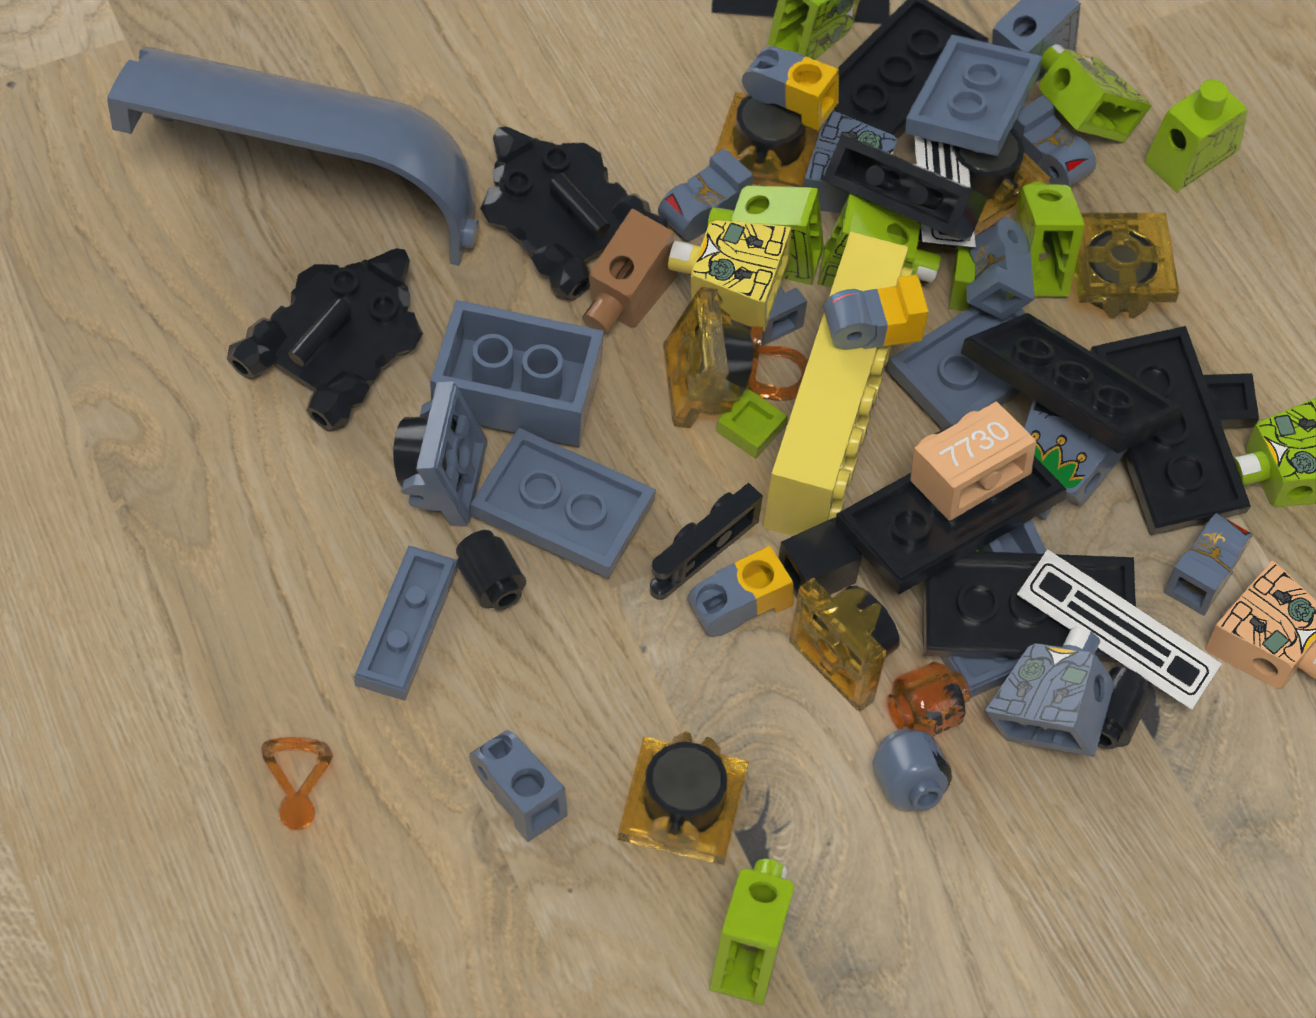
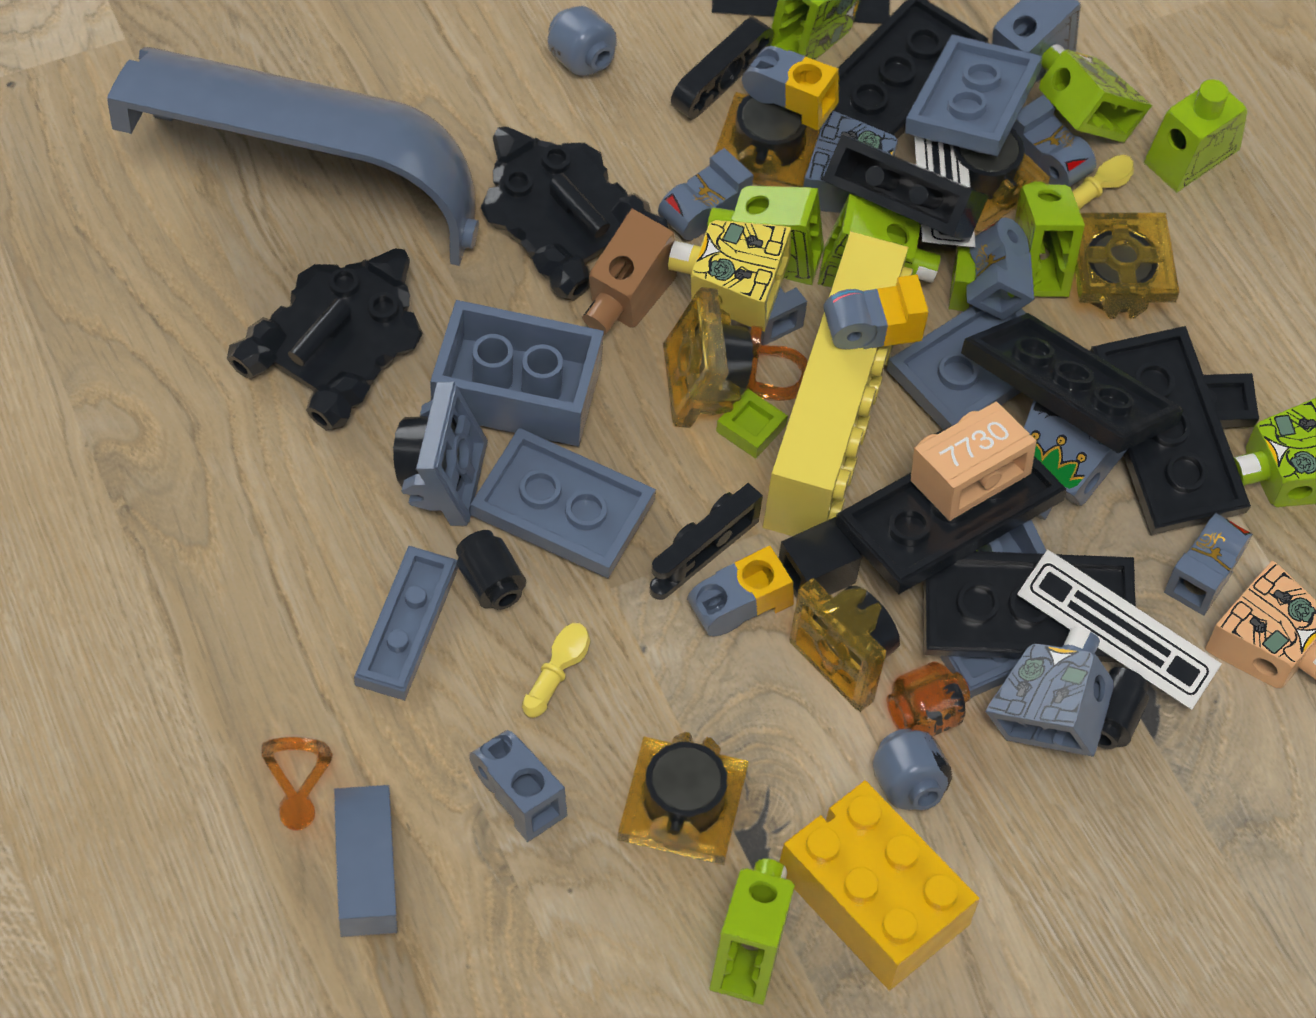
none -> sand blue slope [334,785,397,937]
none -> light yellow piece [522,623,590,718]
none -> sand blue head [548,5,617,76]
none -> black beam [670,16,774,119]
none -> yellow piece [780,780,980,991]
none -> light yellow piece [1072,155,1134,210]

